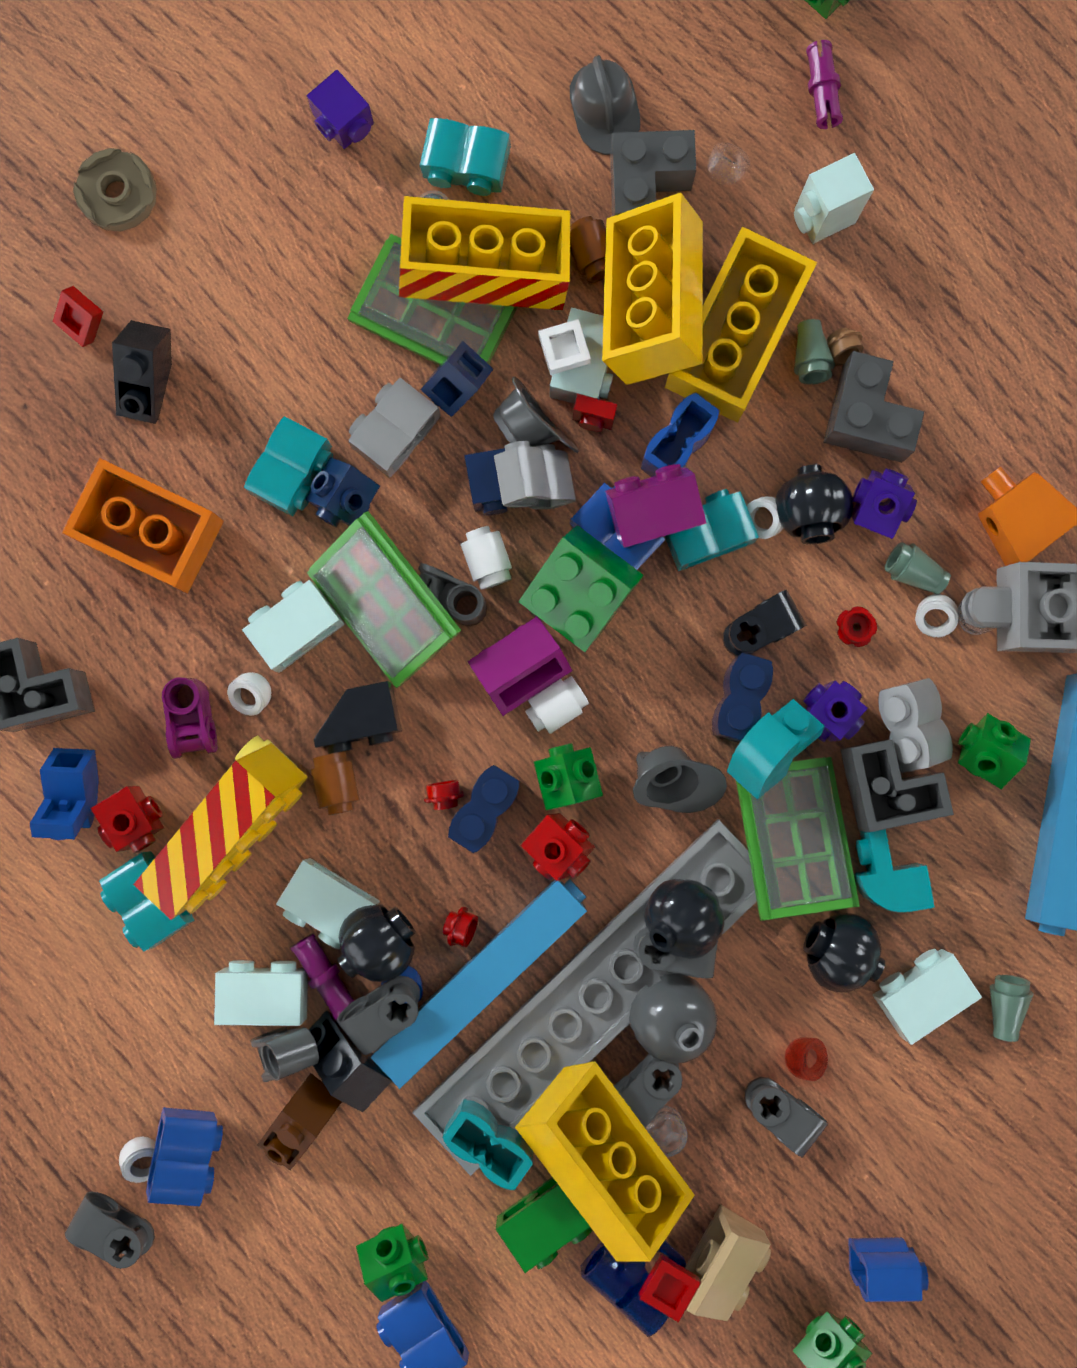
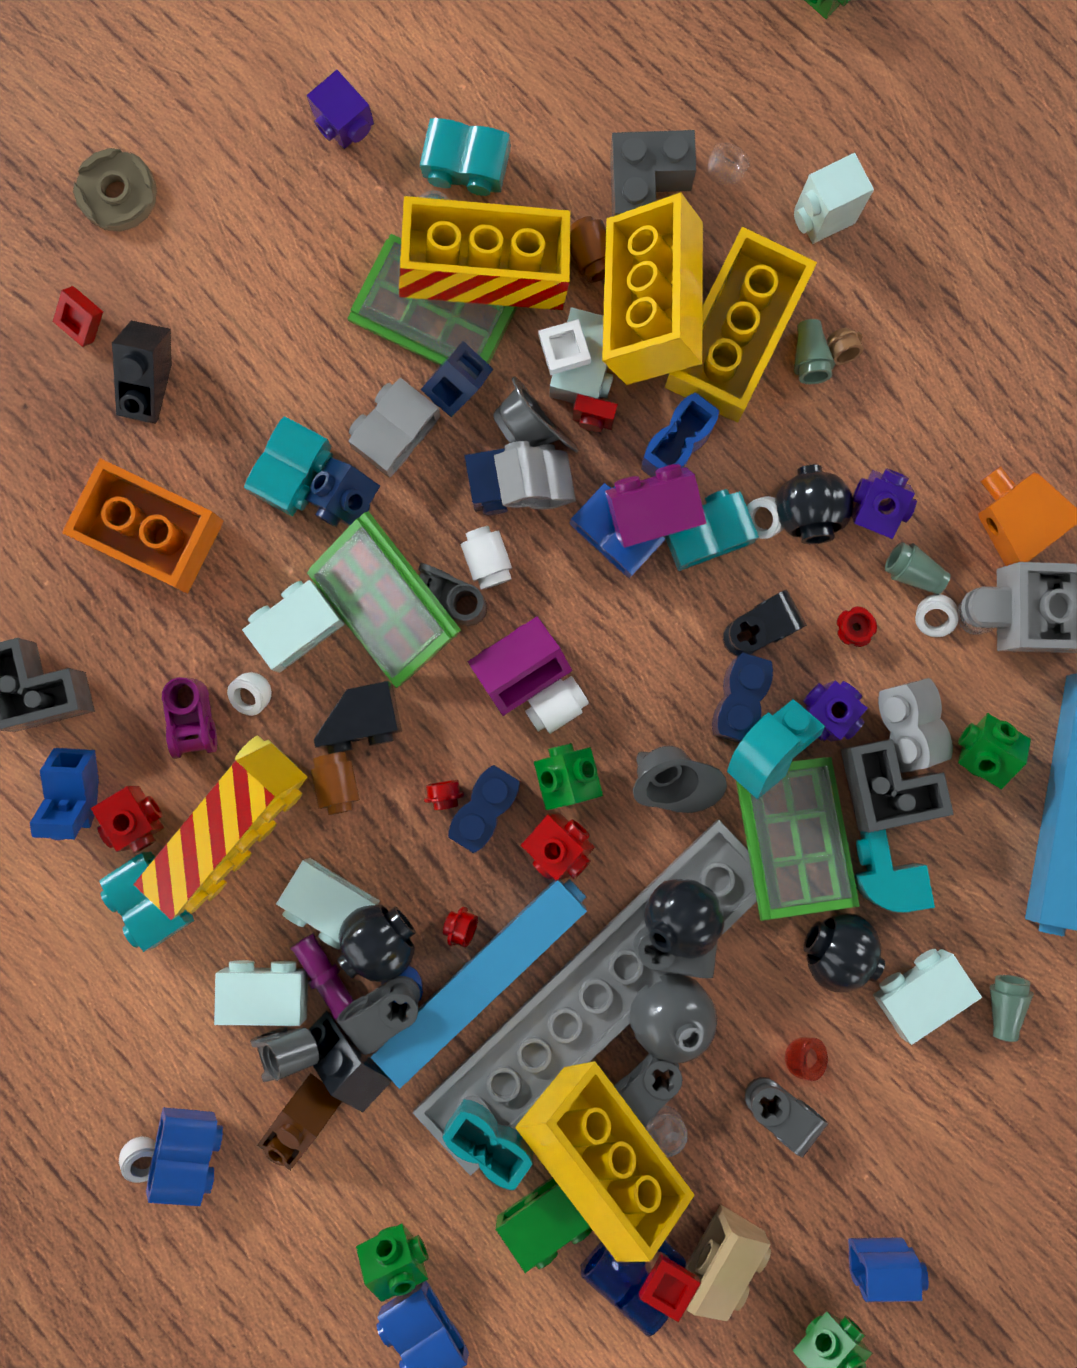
dark grey piece [65,1191,155,1269] -> none
green brick [518,525,644,652] -> none
dark grey piece [570,55,640,155] -> none
magenta pin [806,40,843,129] -> none
dark grey brick [823,351,925,463] -> none

